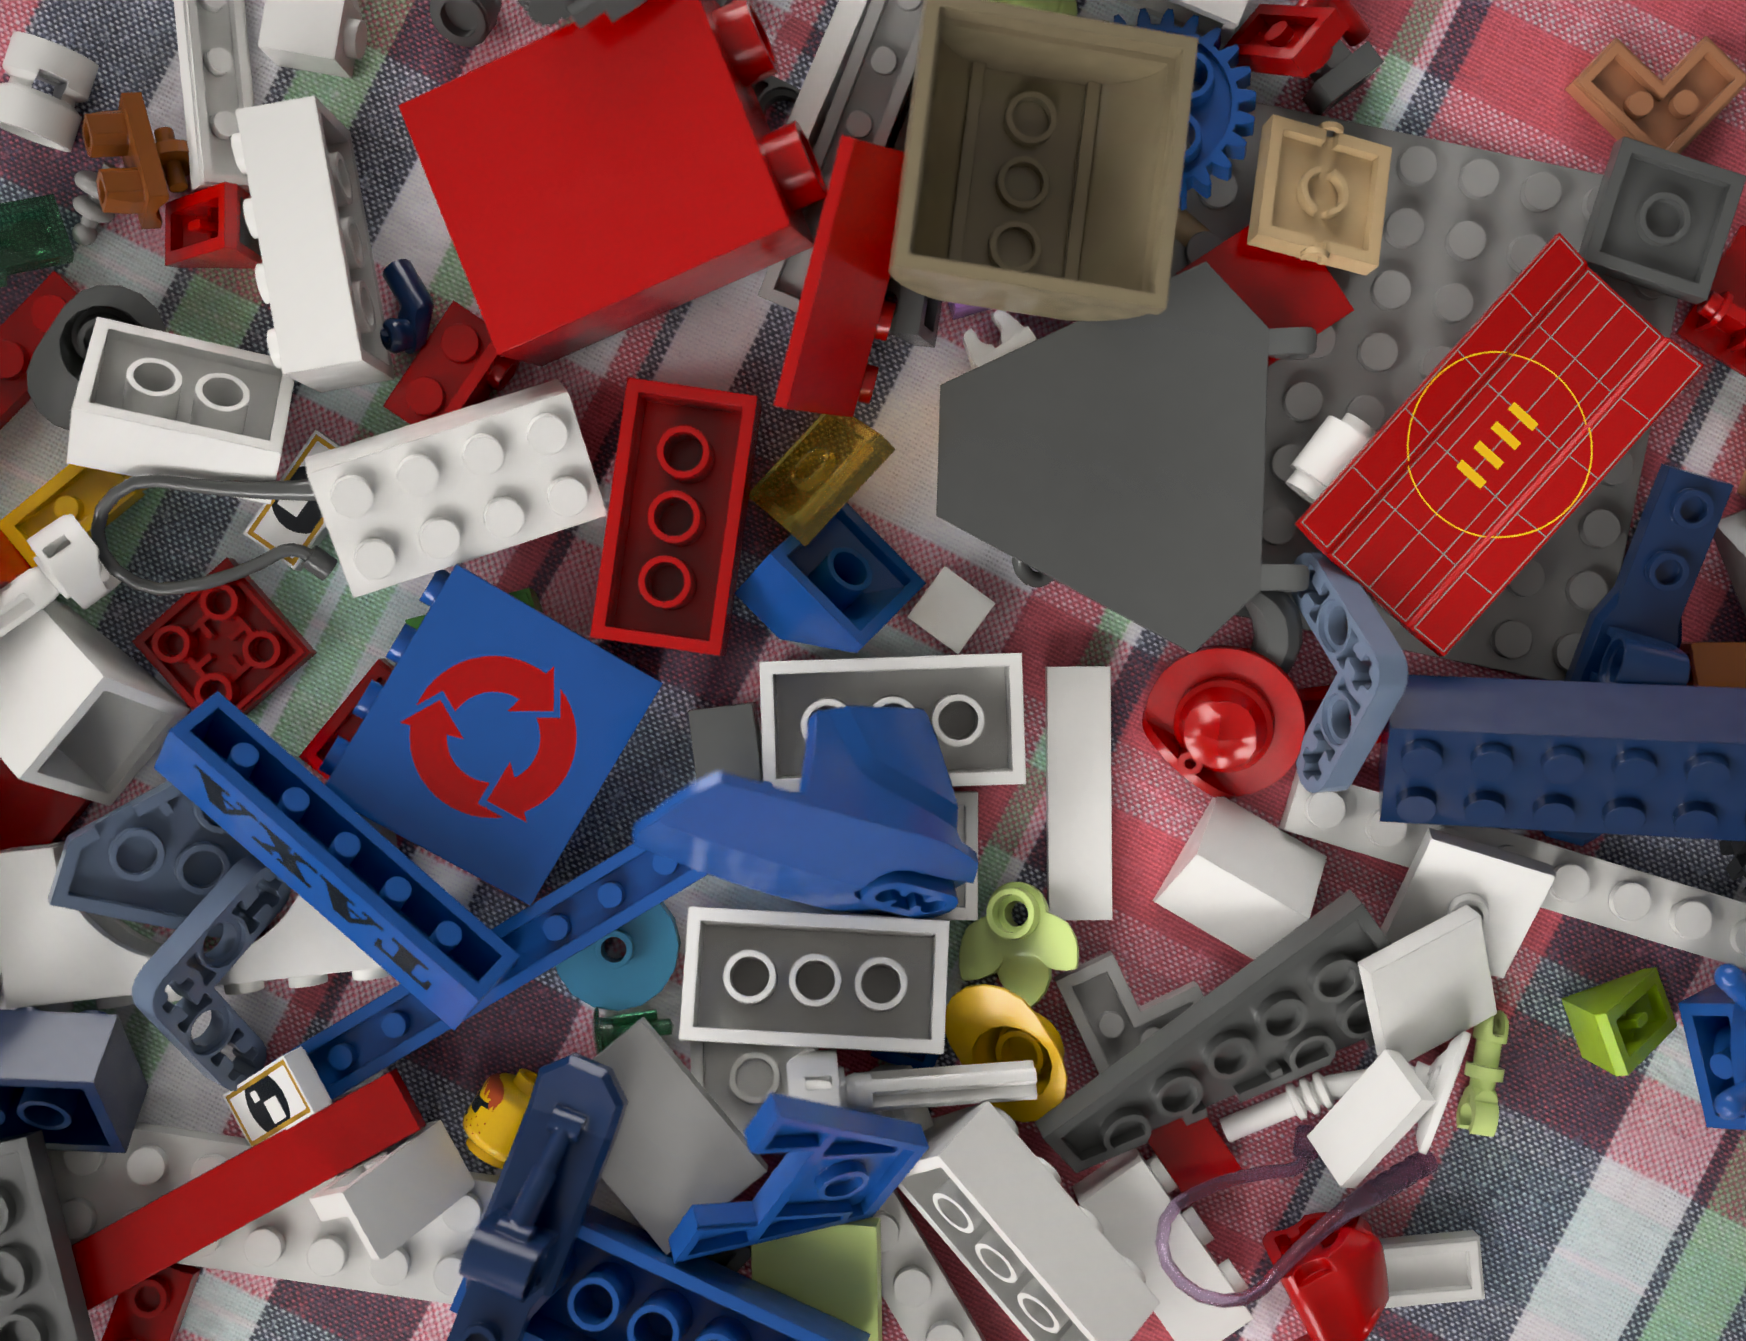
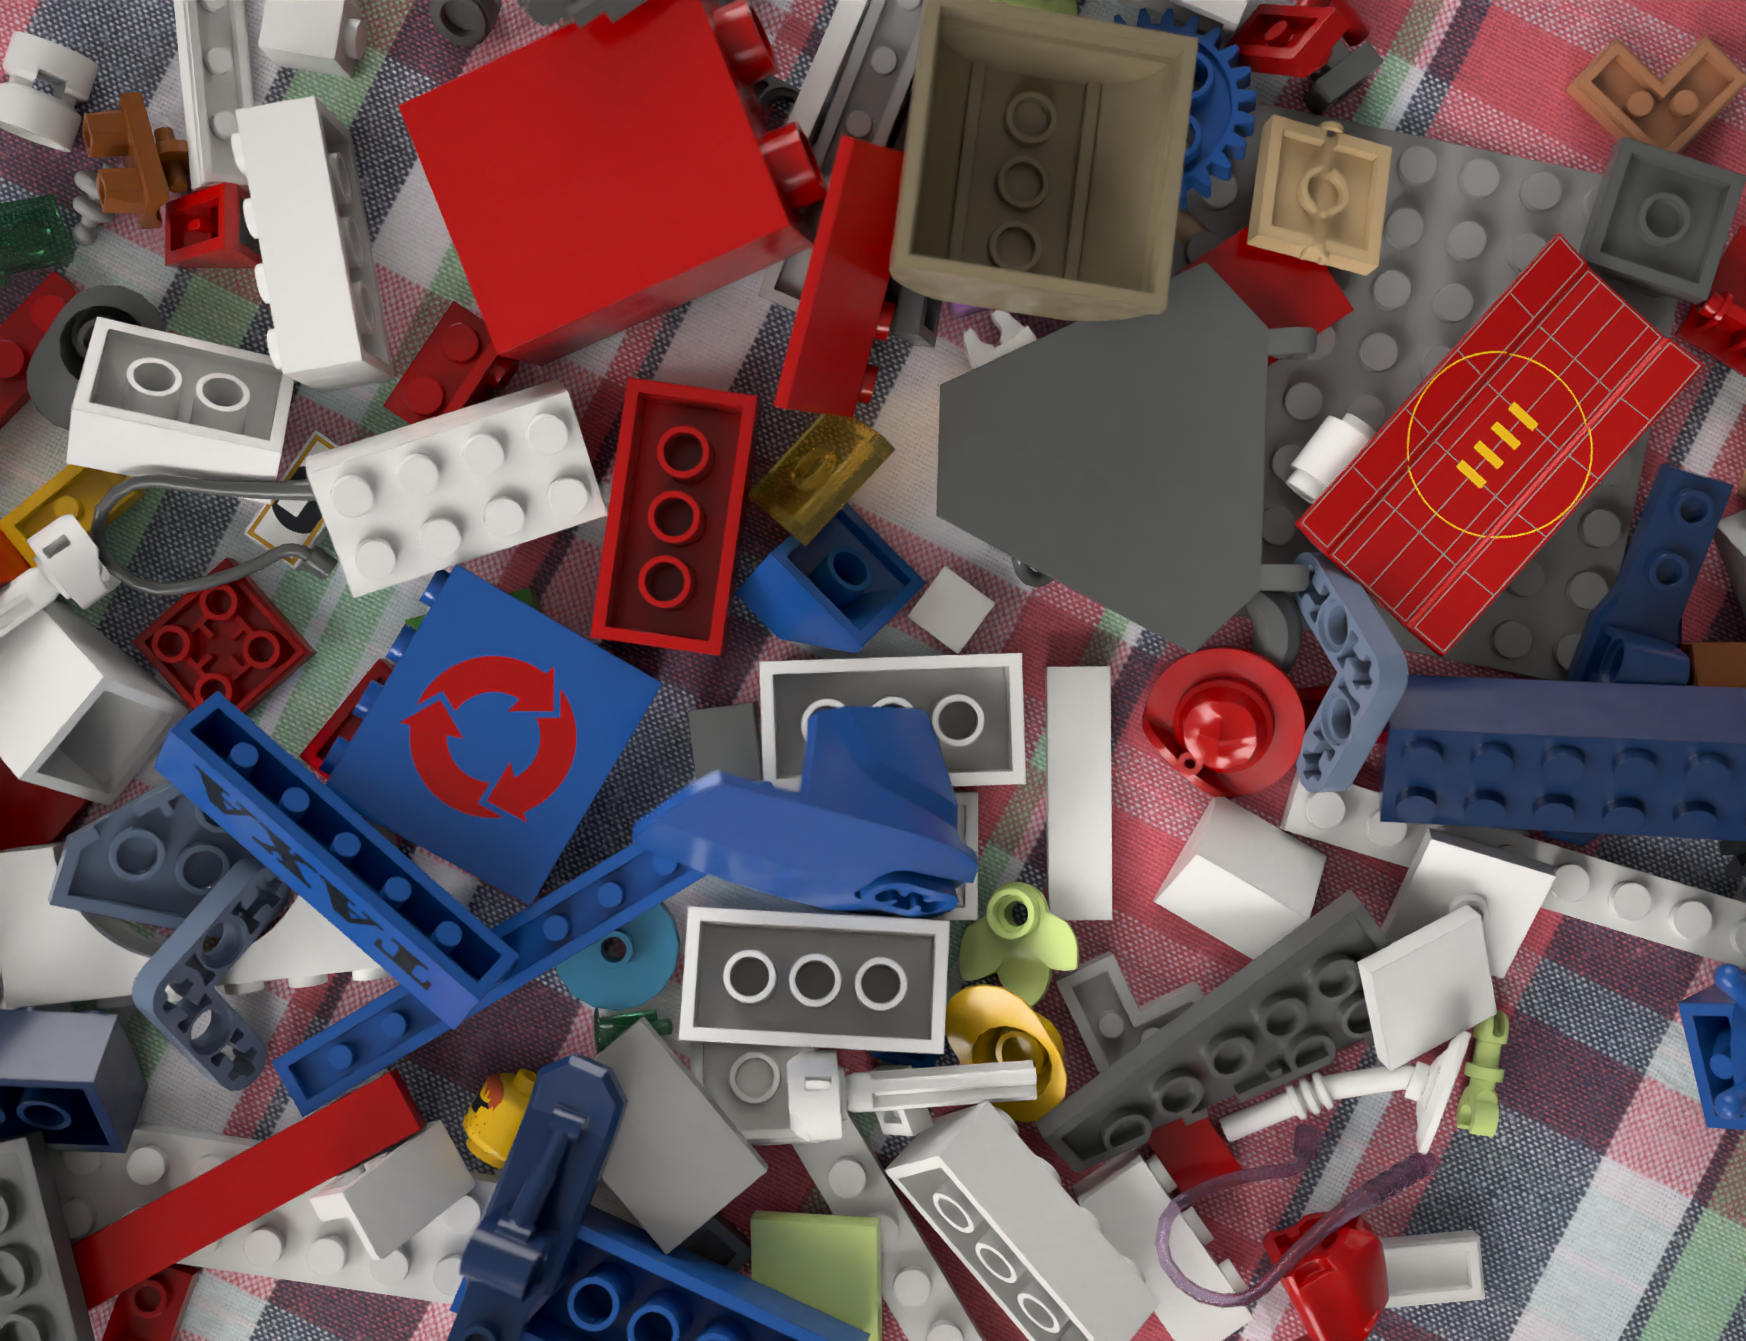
tile [223,1046,332,1146] -> none
dark blue arm [380,259,434,355] -> none
blue wing [668,1092,929,1263] -> none
white tile [1307,1049,1436,1189] -> none
lime slope [1561,967,1677,1076] -> none

